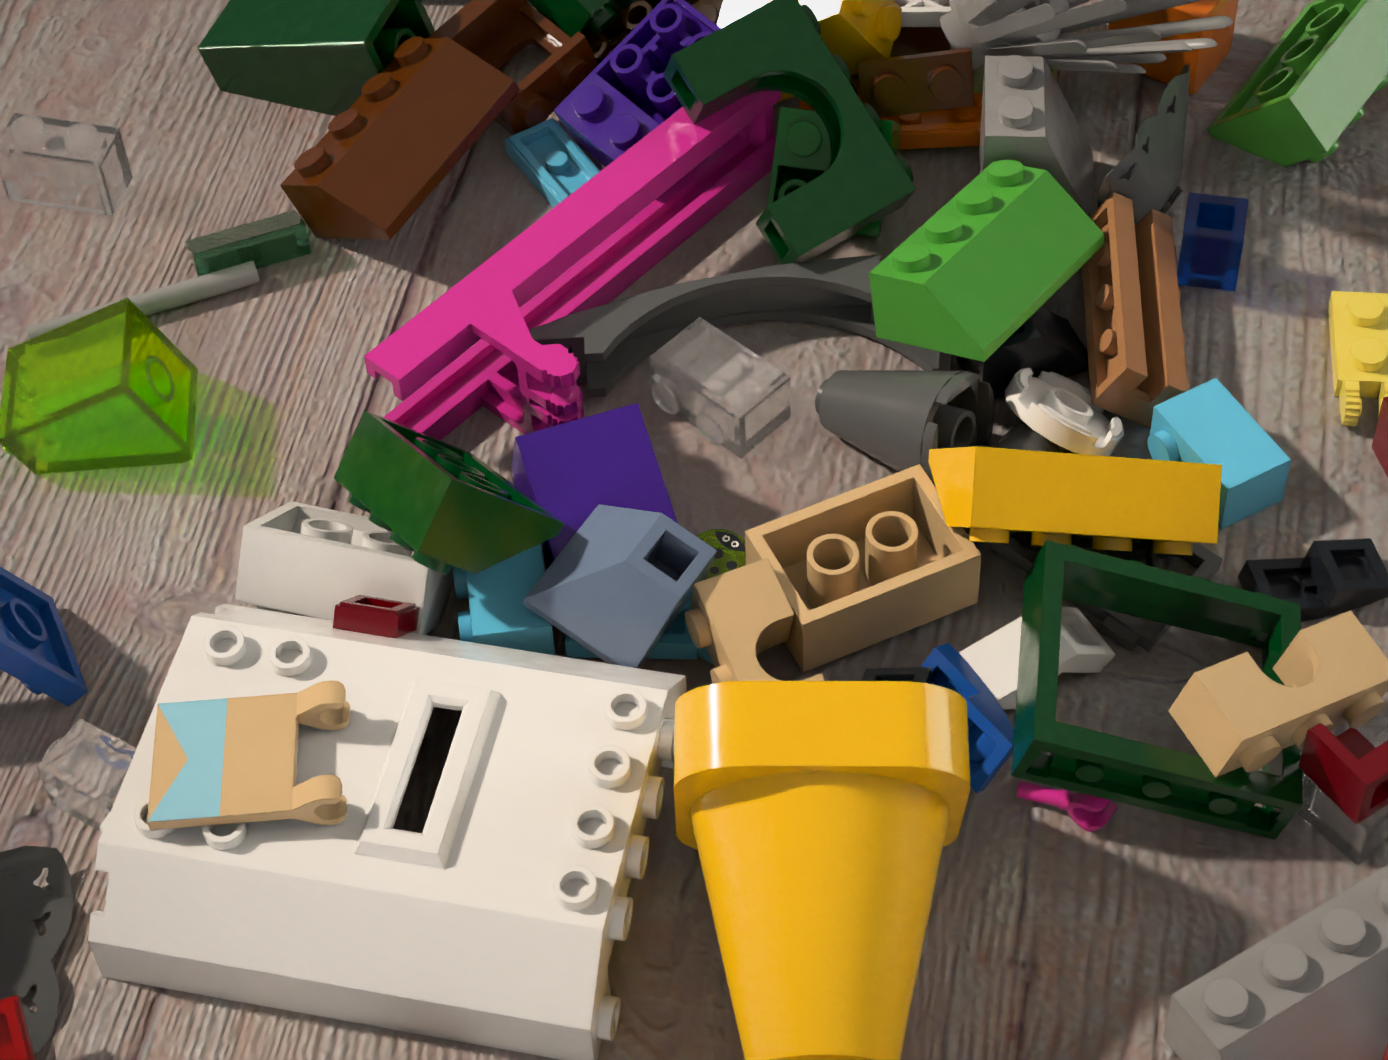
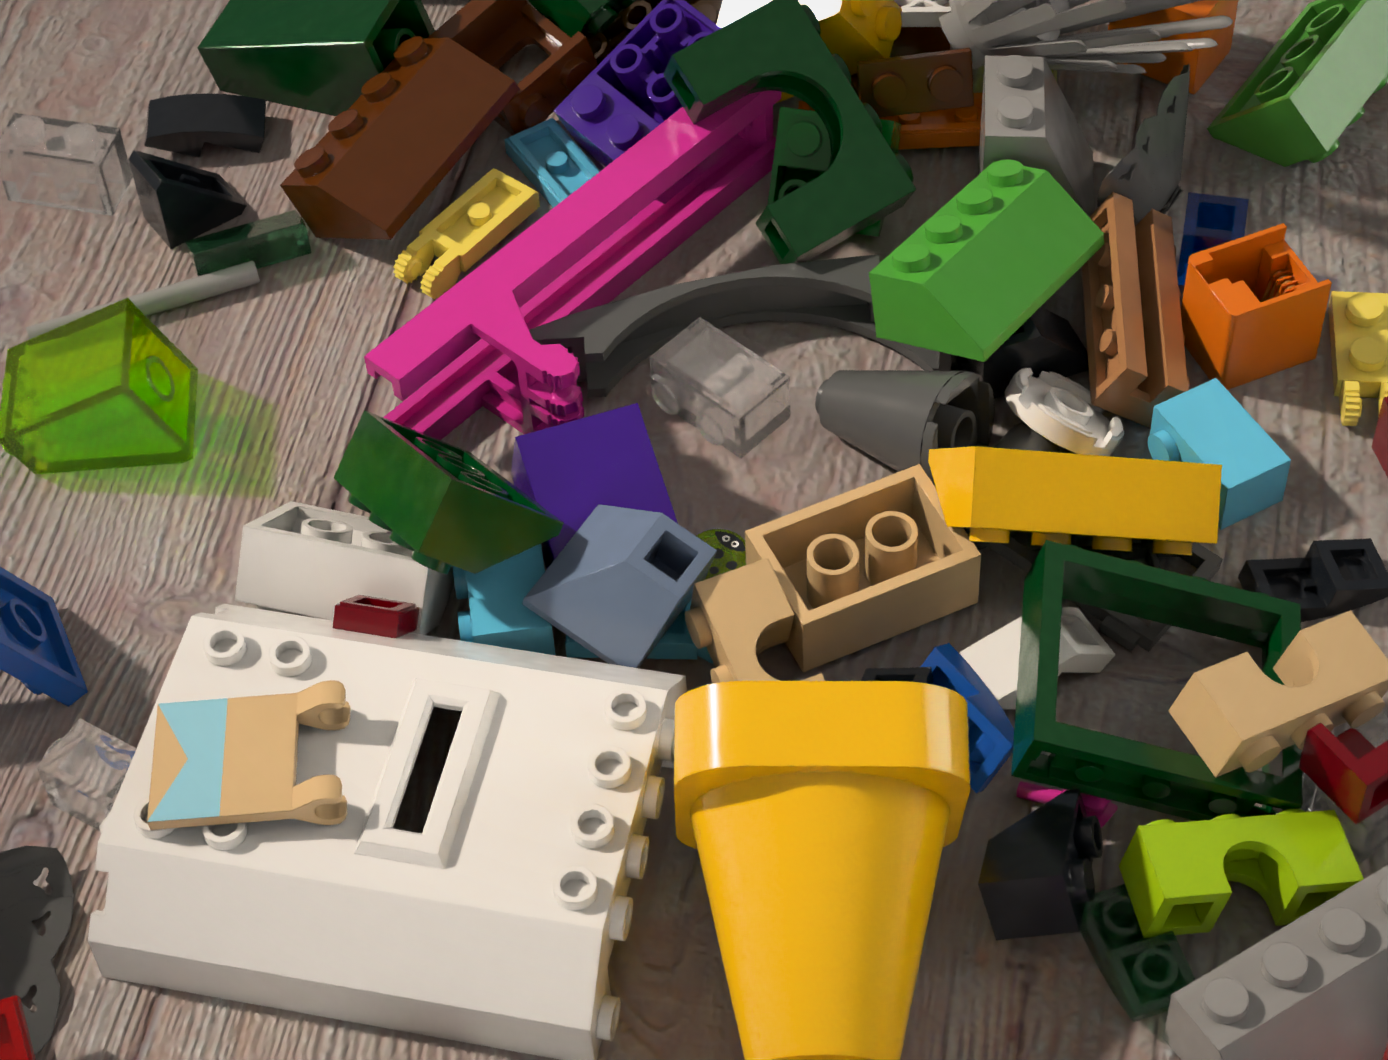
none -> black slope [128,150,247,249]
none -> black slope [144,93,266,158]
none -> light yellow hinge [393,168,540,299]
none -> black slope [978,789,1103,940]
none -> clear green slope [1080,884,1196,1022]
none -> lime arch [1119,809,1364,938]
none -> orange piece [1181,223,1332,390]

